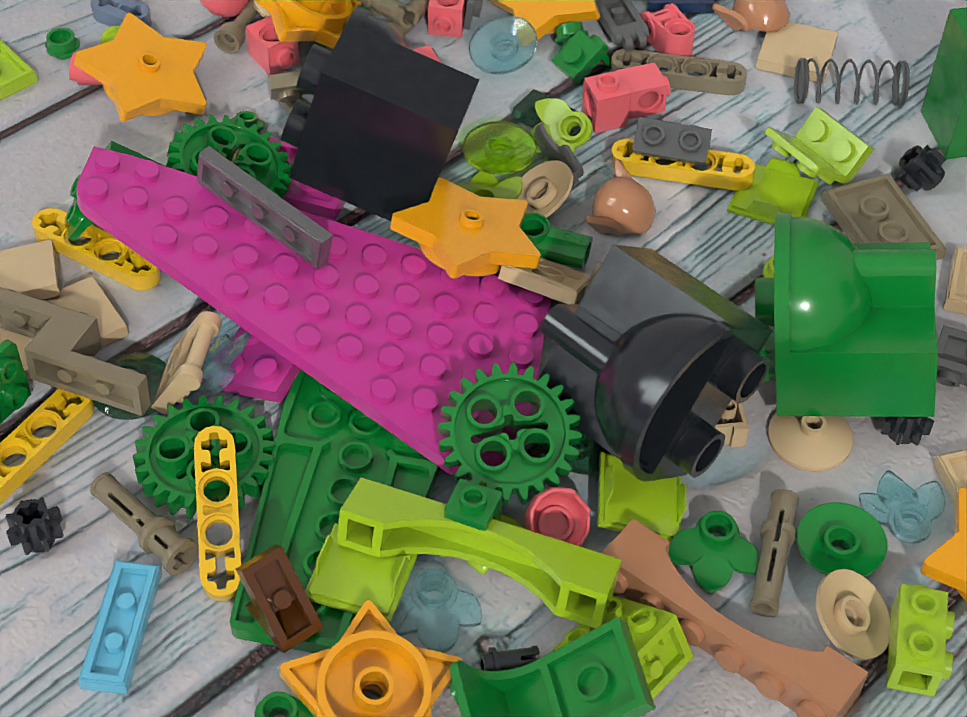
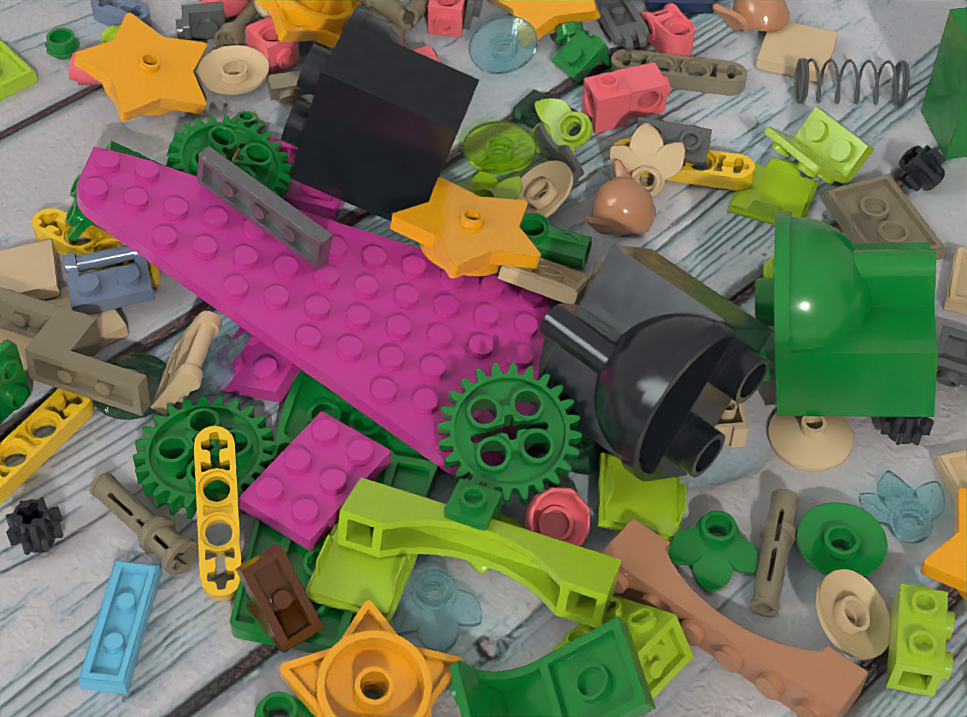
black pin [480,645,540,671] -> none
none -> sand blue plate [63,245,155,315]
none -> dark grey bracket [176,2,226,41]
none -> tan dish [198,45,269,95]
none -> dark pink plate [238,411,392,551]
none -> tan plate [610,123,685,197]

